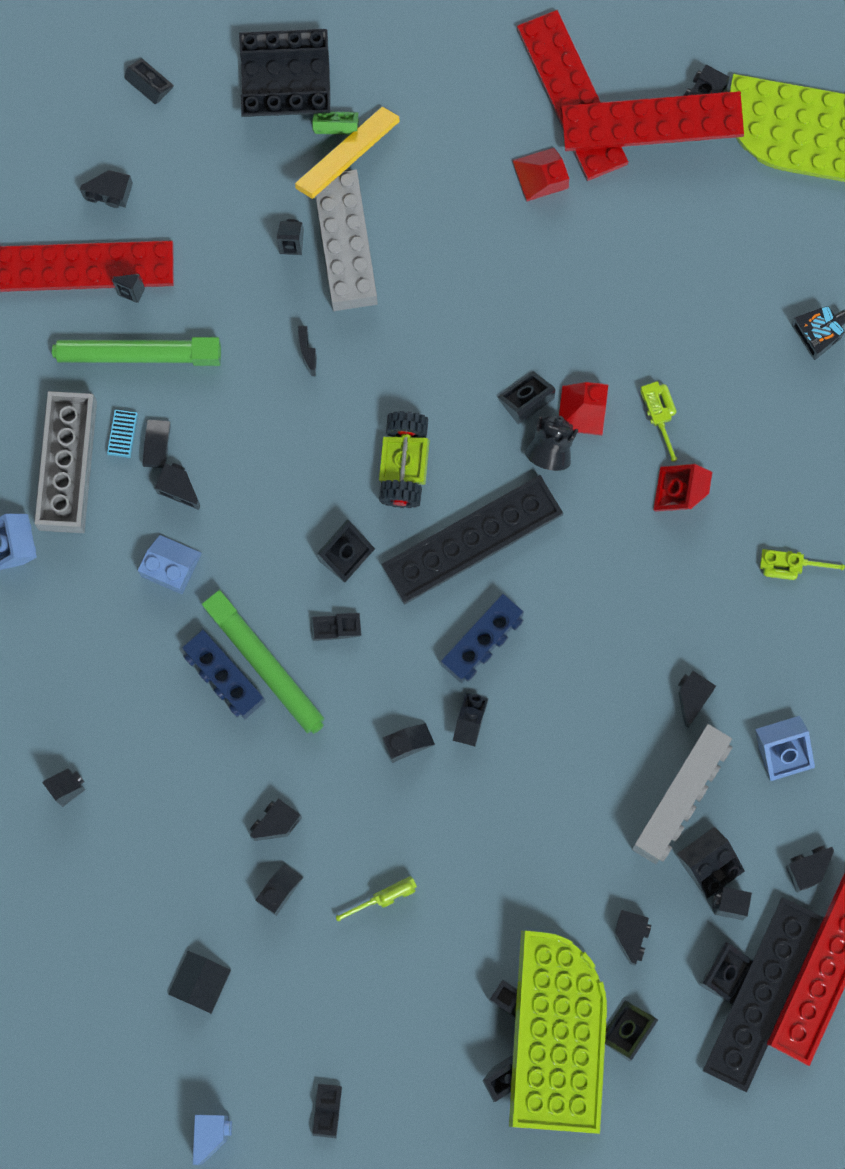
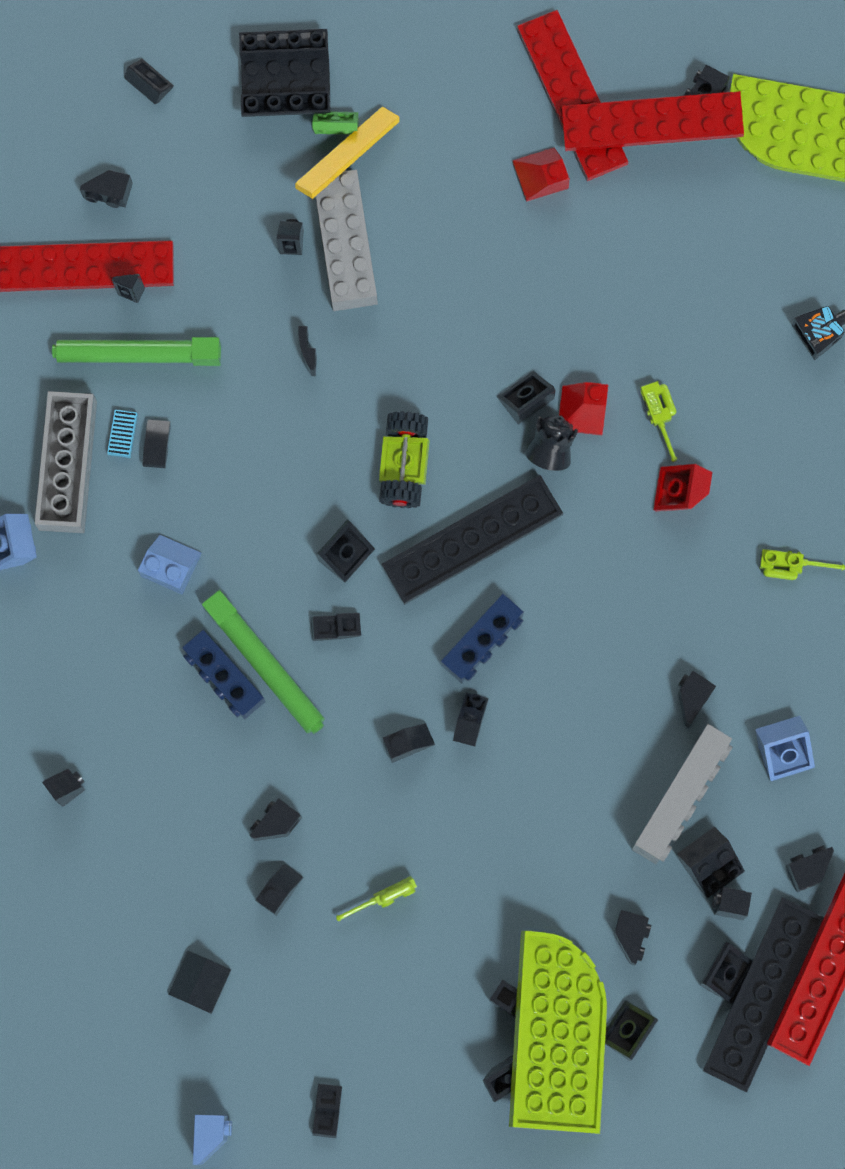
black slope [155,463,200,510] -> none

